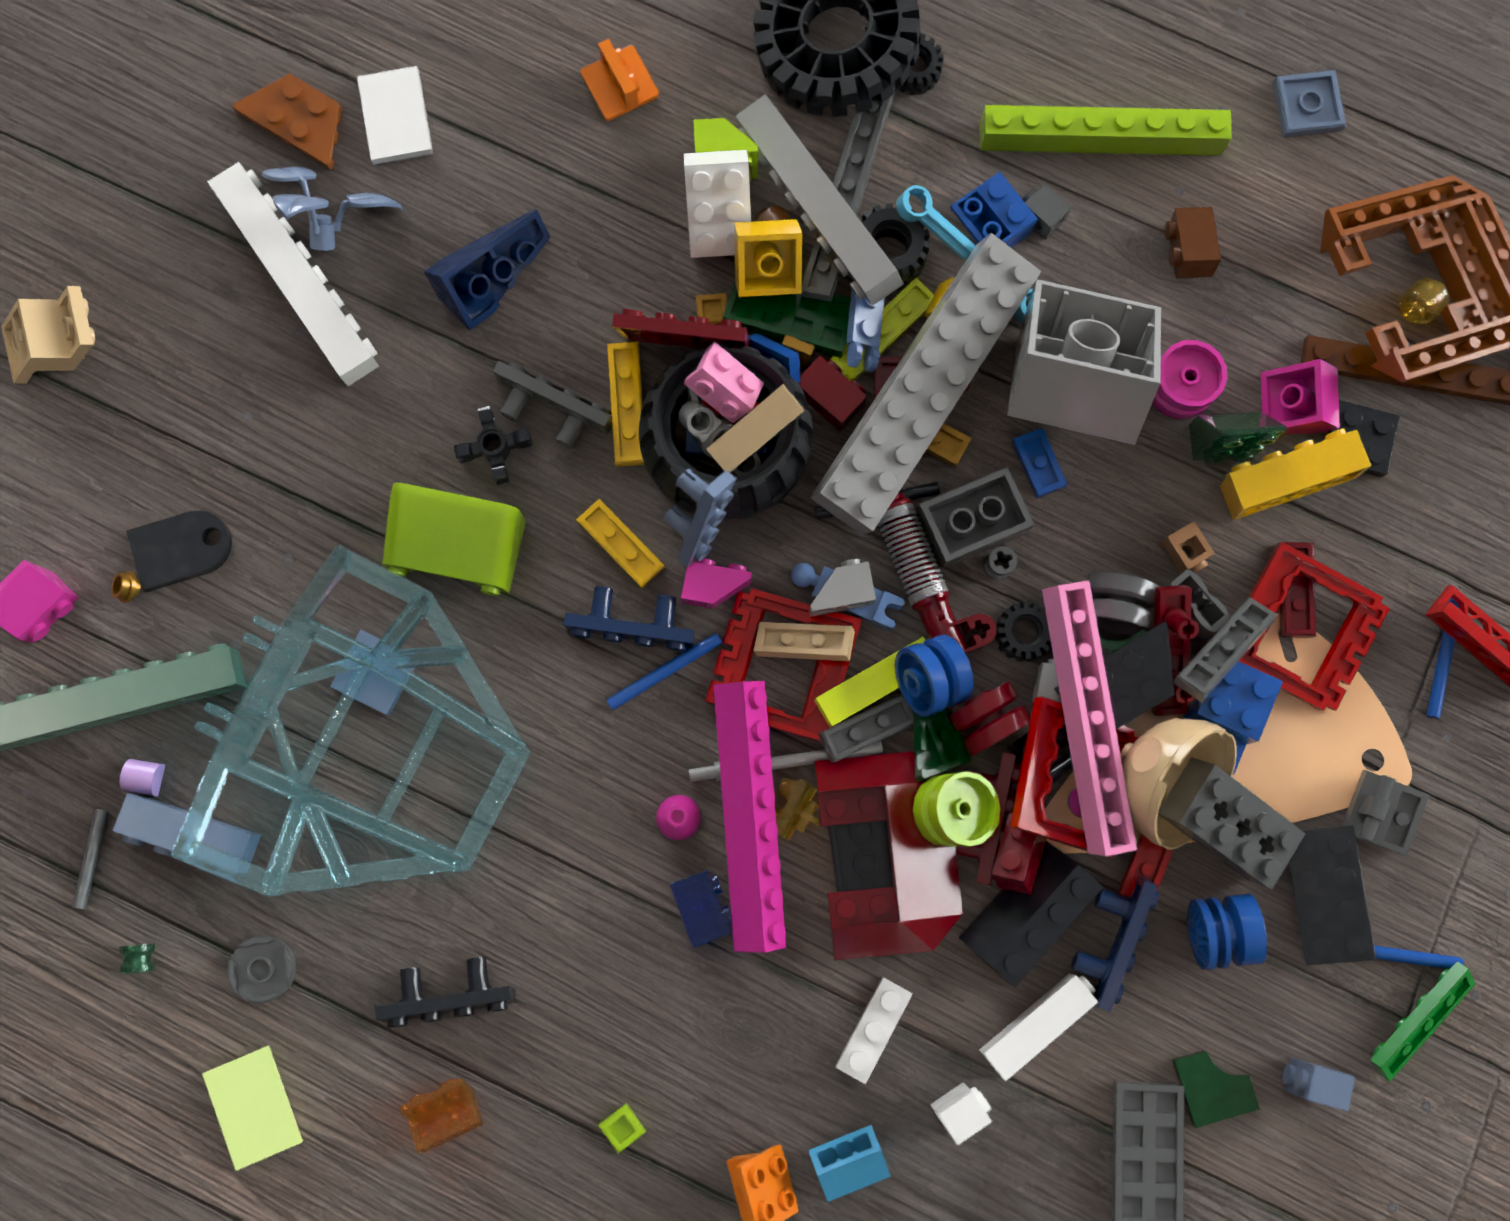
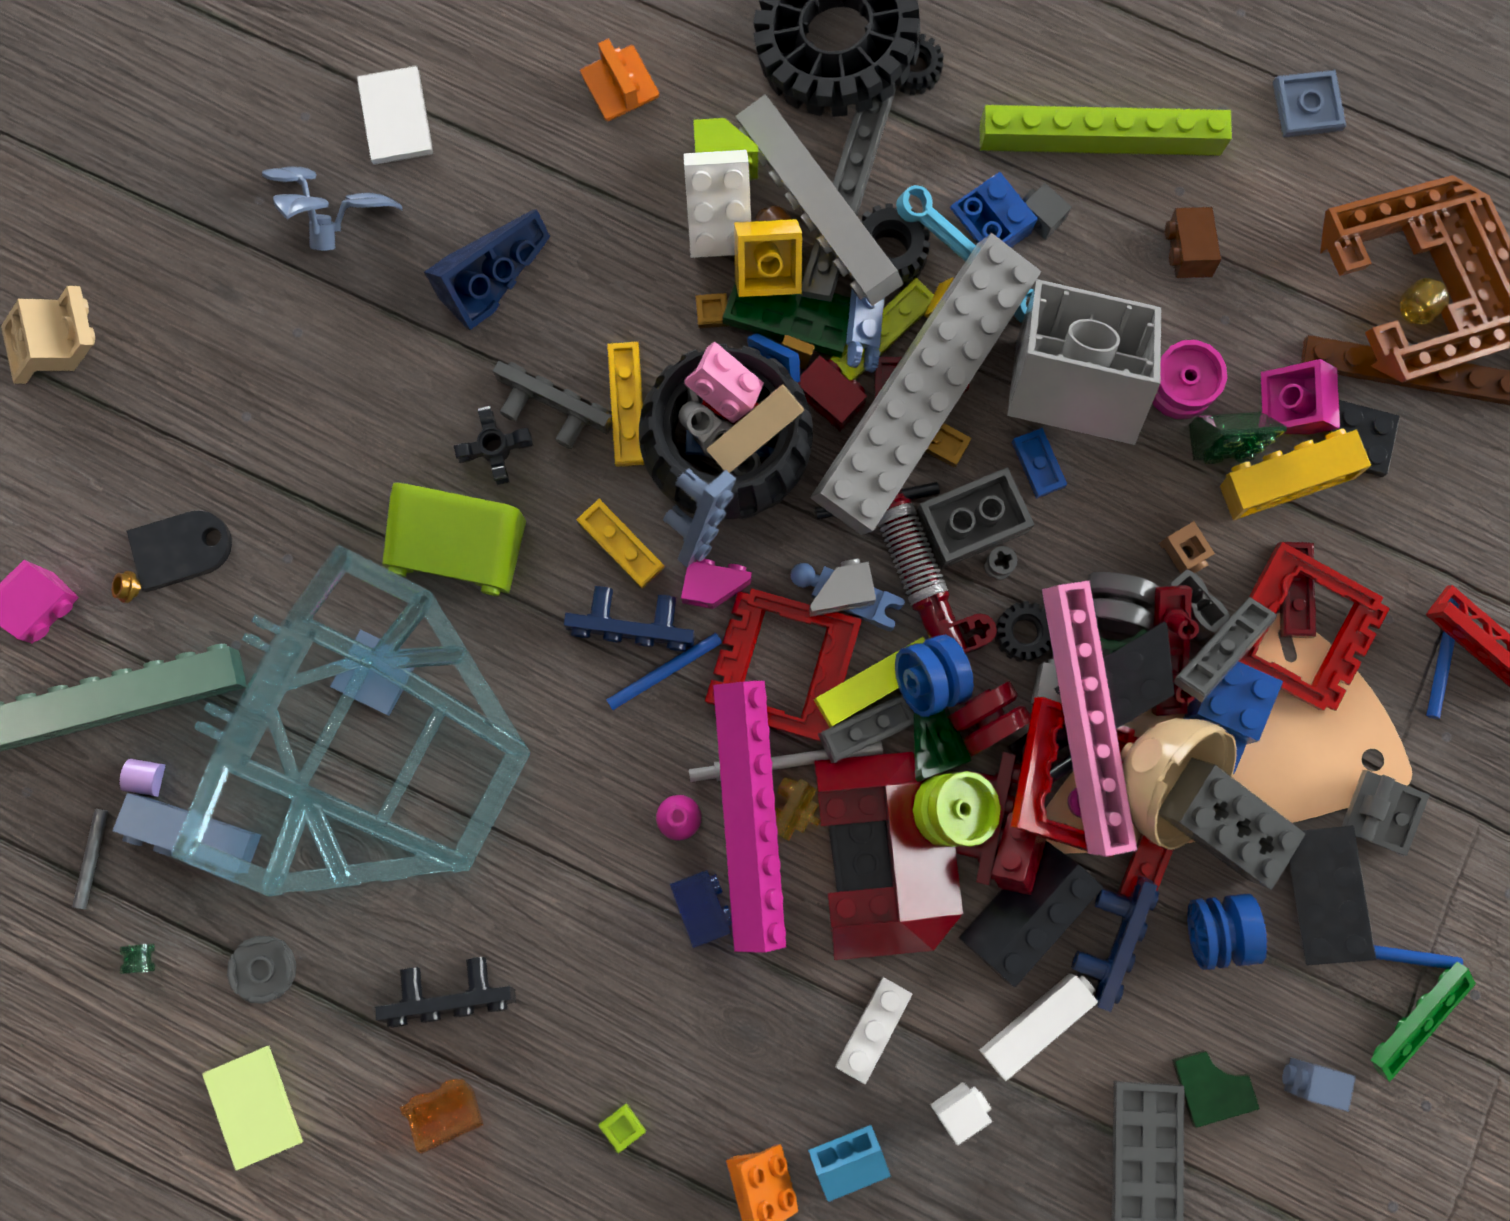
white brick [207,162,379,386] -> none
dark orange wing [232,73,342,171] -> none
dark red plate [612,309,749,350] -> none
tan plate [754,622,855,661] -> none

